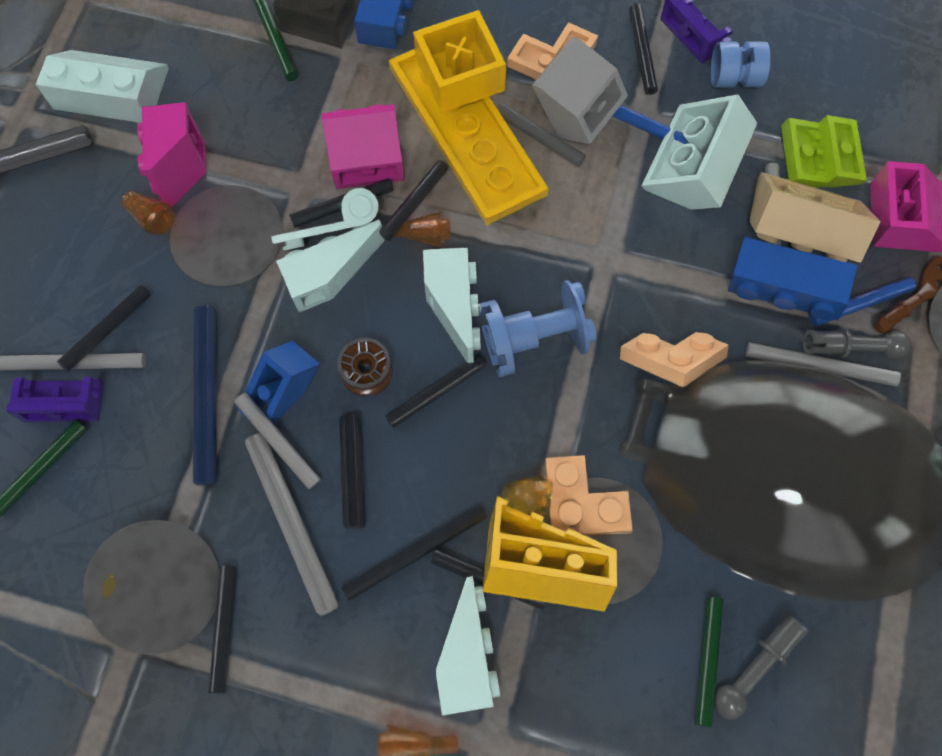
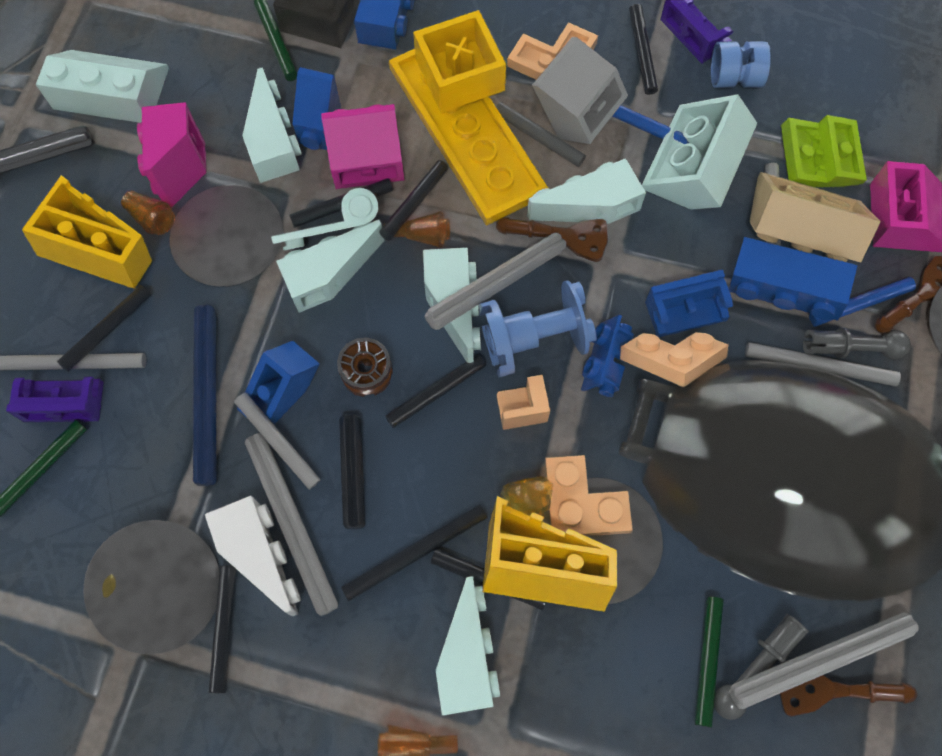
none -> yellow wedge [22,175,152,289]
none -> white slope [205,496,301,616]
none -> light aqua slope [242,67,302,183]
none -> blue slope [292,67,342,150]
none -> light grey axle [425,233,566,330]
none -> reddish brown piece [496,217,608,262]
none -> light nougat panel [497,375,550,430]
none -> light aqua slope [527,158,646,224]
none -> blue hinge [581,315,634,397]
none -> blue hinge [645,269,733,338]
none -> light grey axle [729,612,919,709]
none -> reddish brown piece [780,660,917,717]

